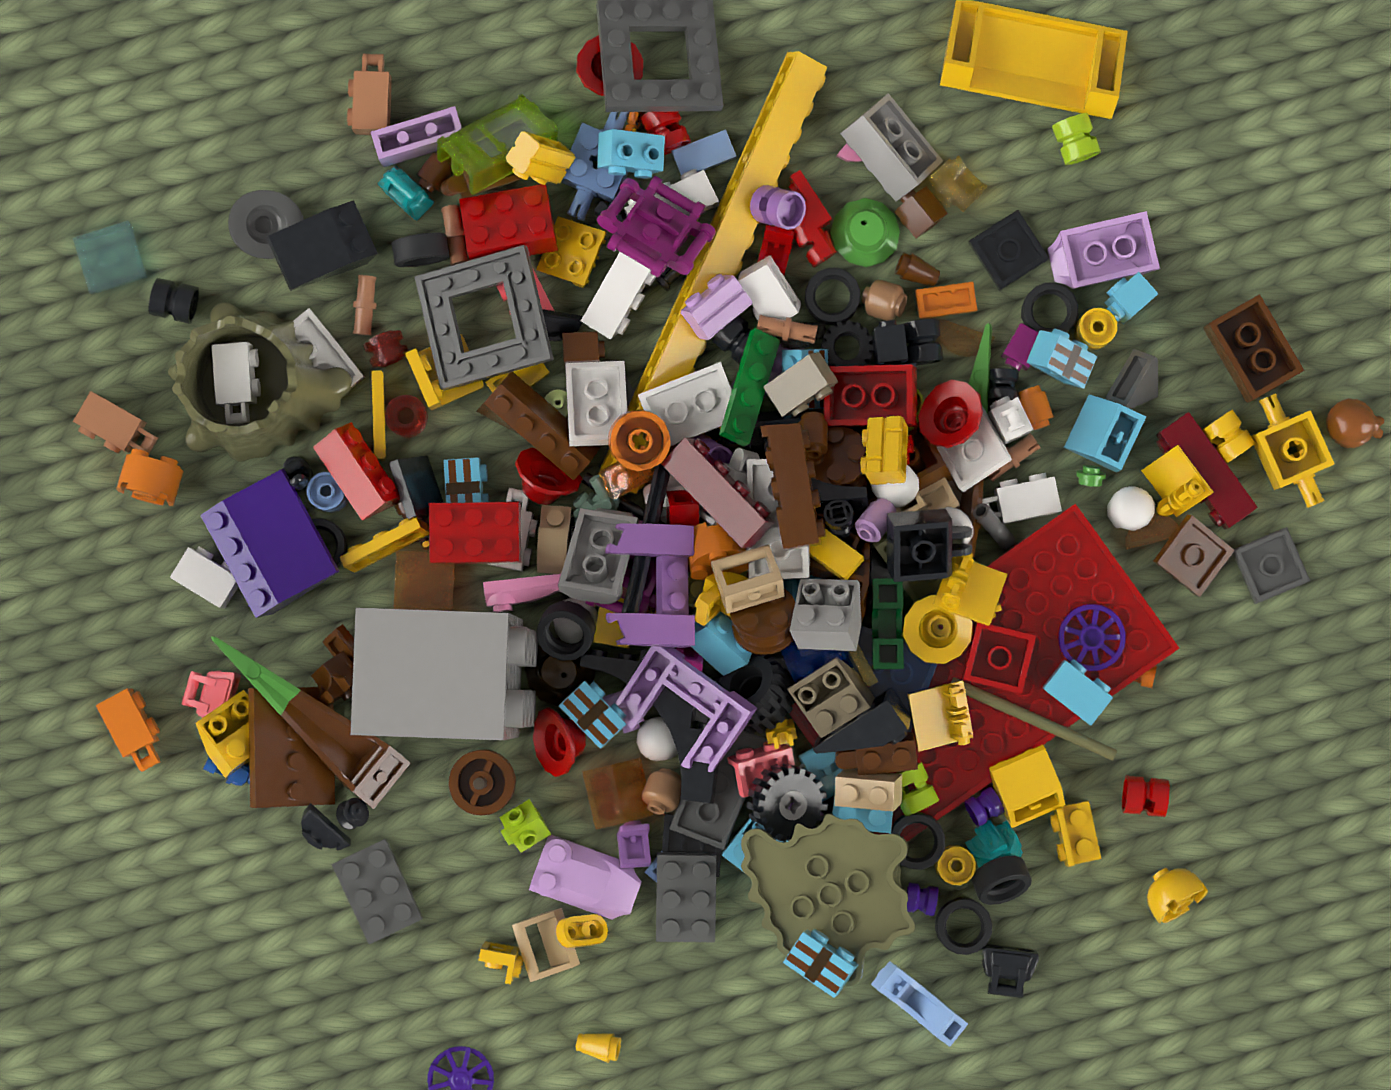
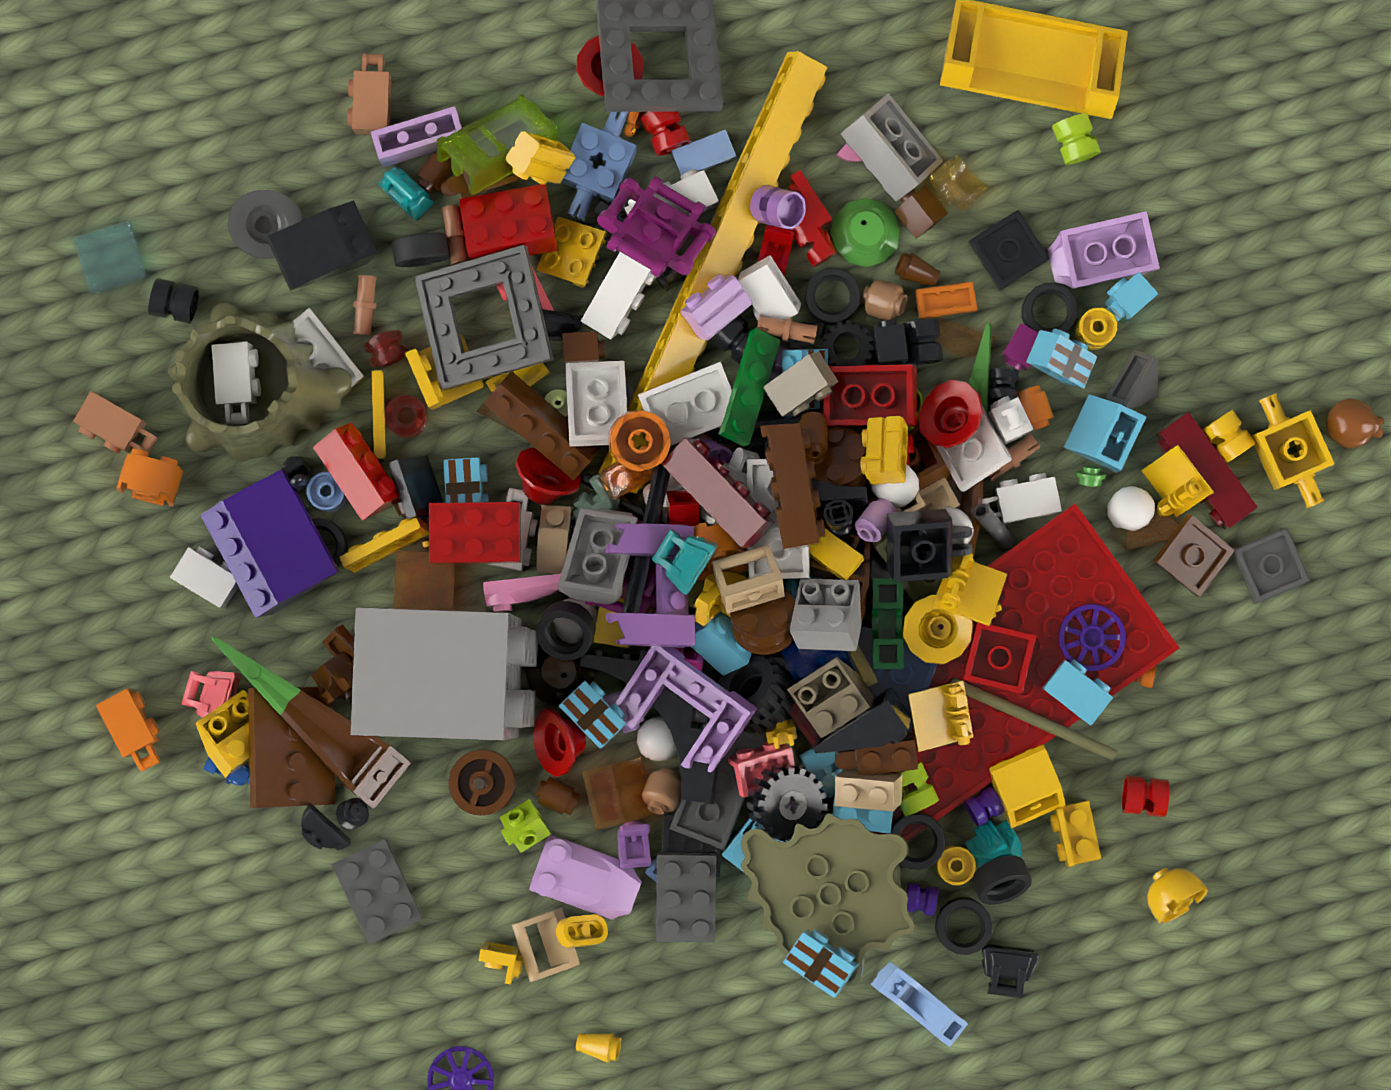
medium azure brick [597,129,665,179] -> none
reddish brown brick [1203,294,1305,403] -> none
none -> reddish brown brick [534,776,580,815]
none -> teal piece [652,529,718,595]

